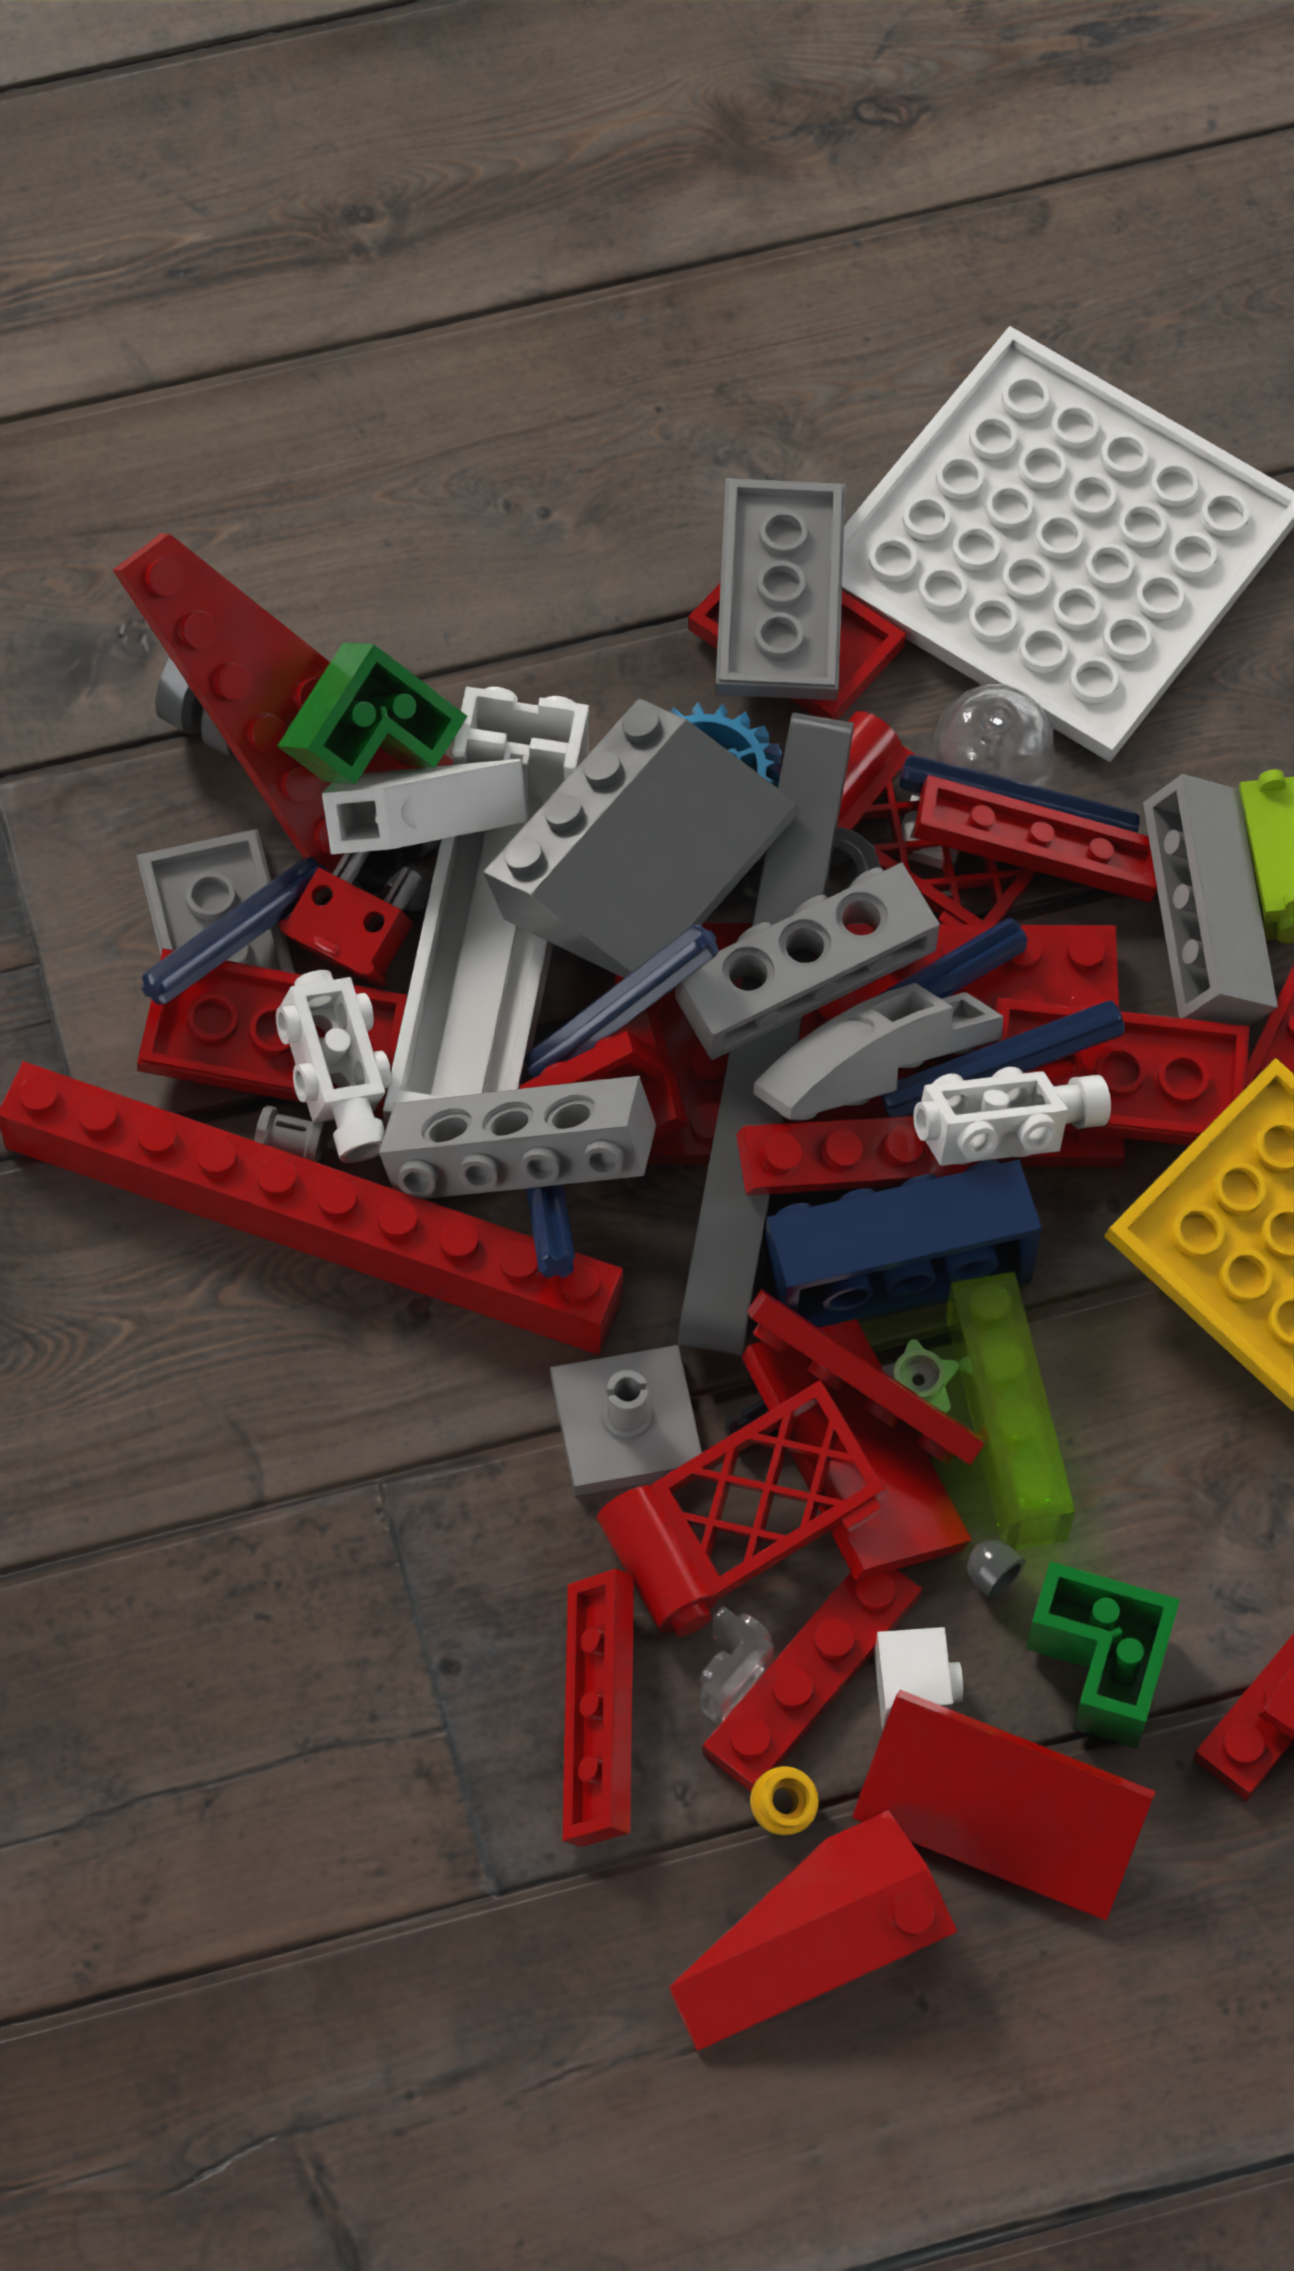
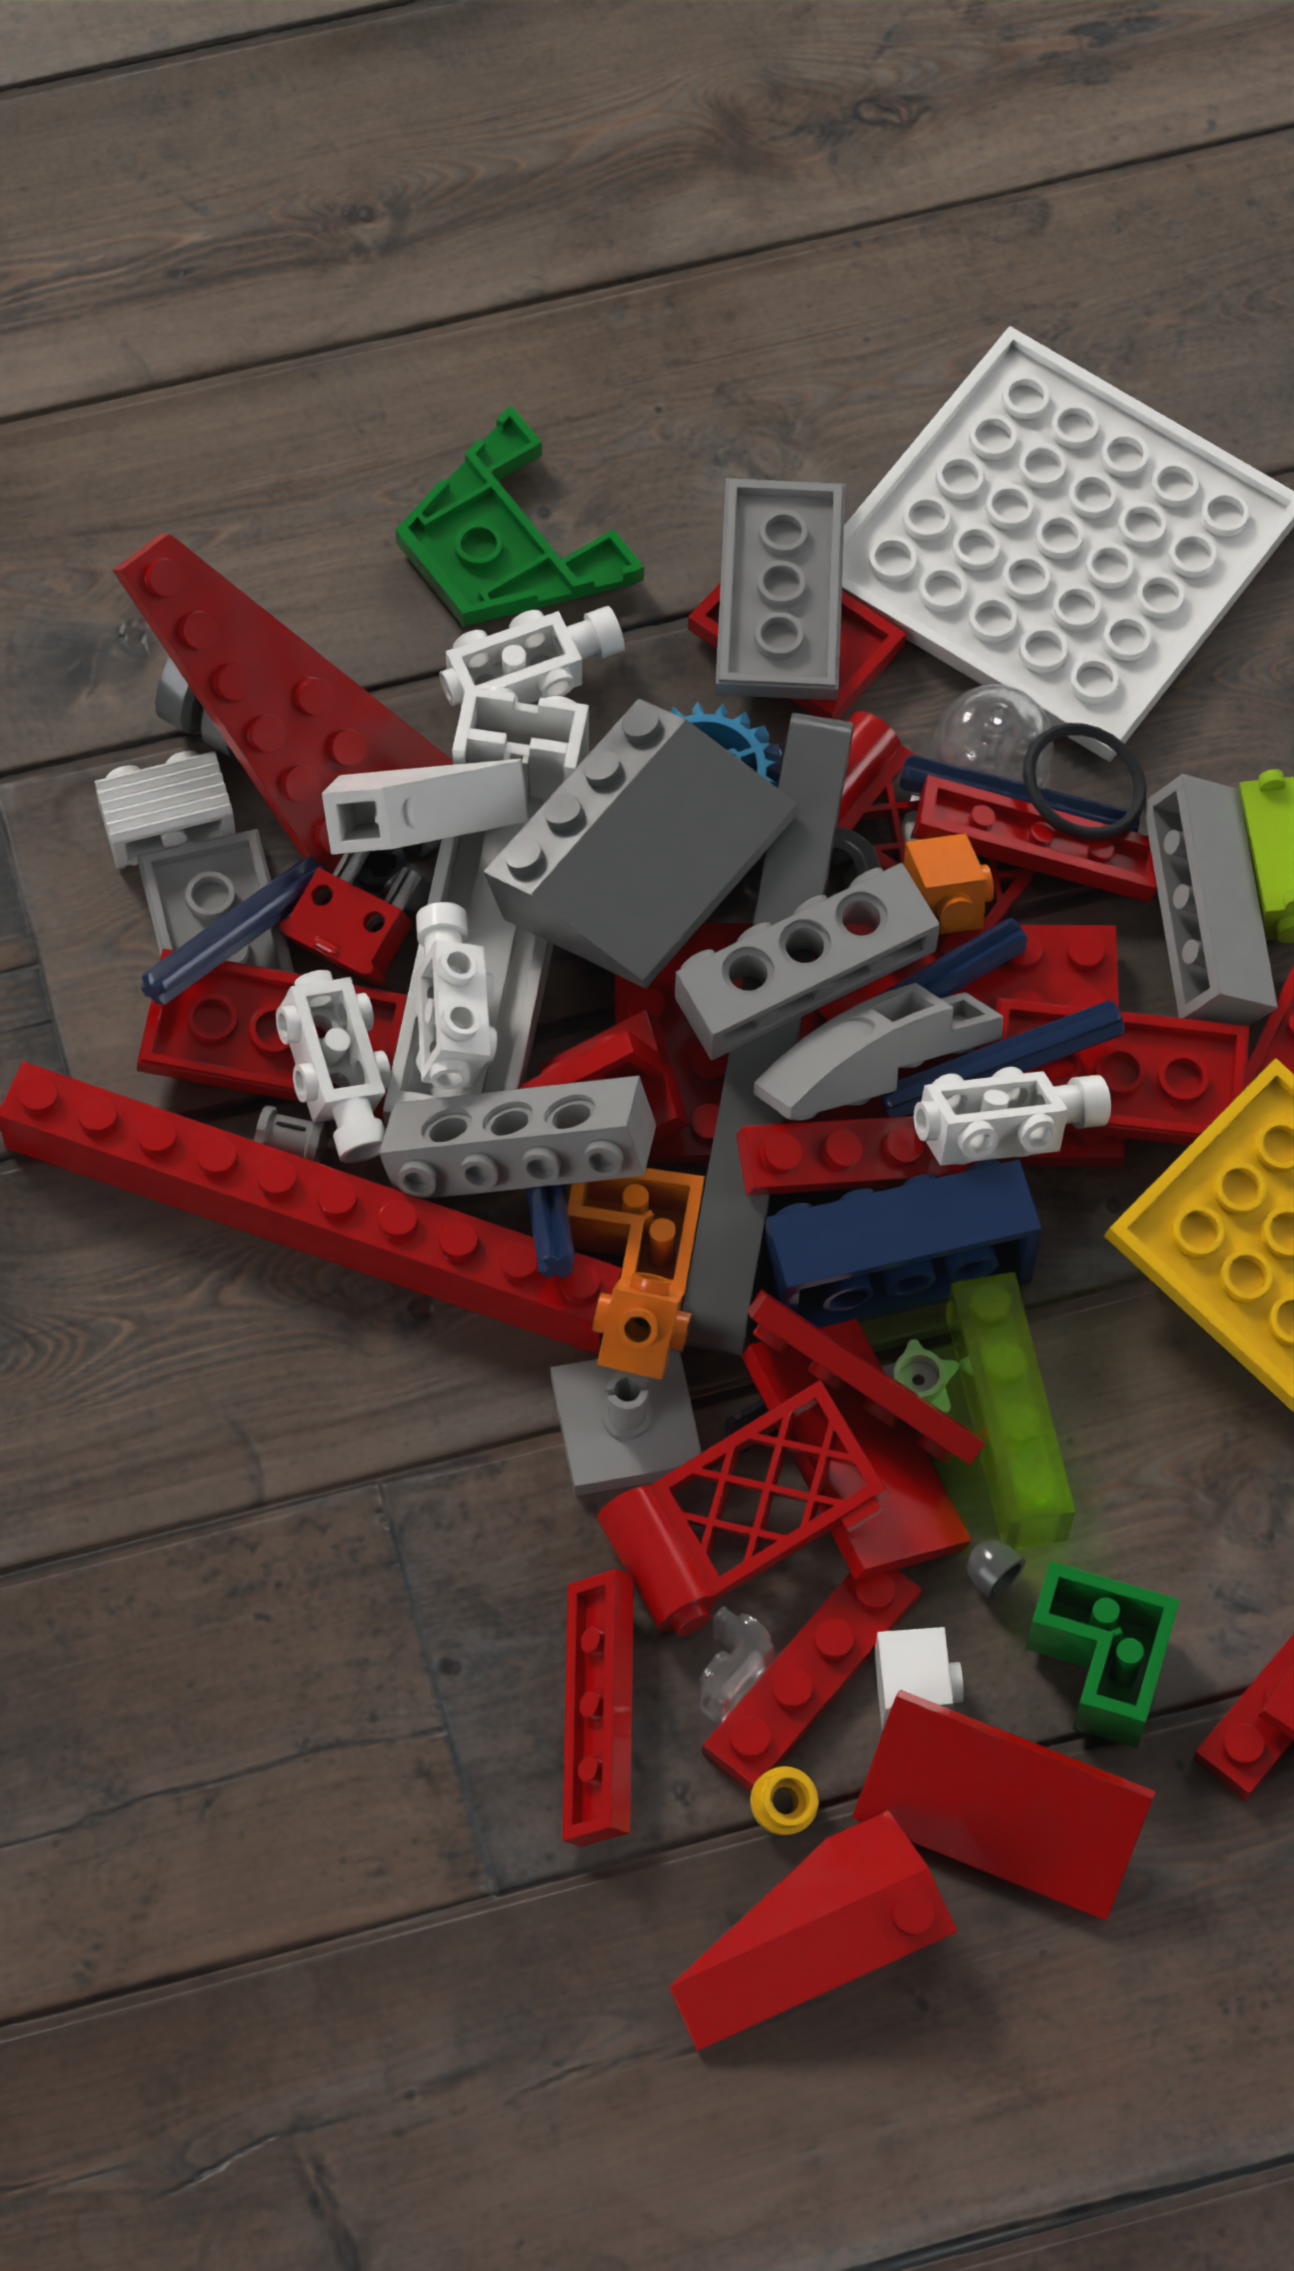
green brick [277,643,468,785] -> none
dark blue axle [525,924,719,1079] -> none
none -> white brick [94,750,236,869]
none -> green wing [395,406,645,627]
none -> white brick [413,902,497,1089]
none -> white brick [439,606,625,707]
none -> orange brick [567,1168,705,1320]
none -> orange brick [592,1272,692,1380]
none -> orange brick [904,833,994,935]
none -> black tyre [1022,723,1147,840]

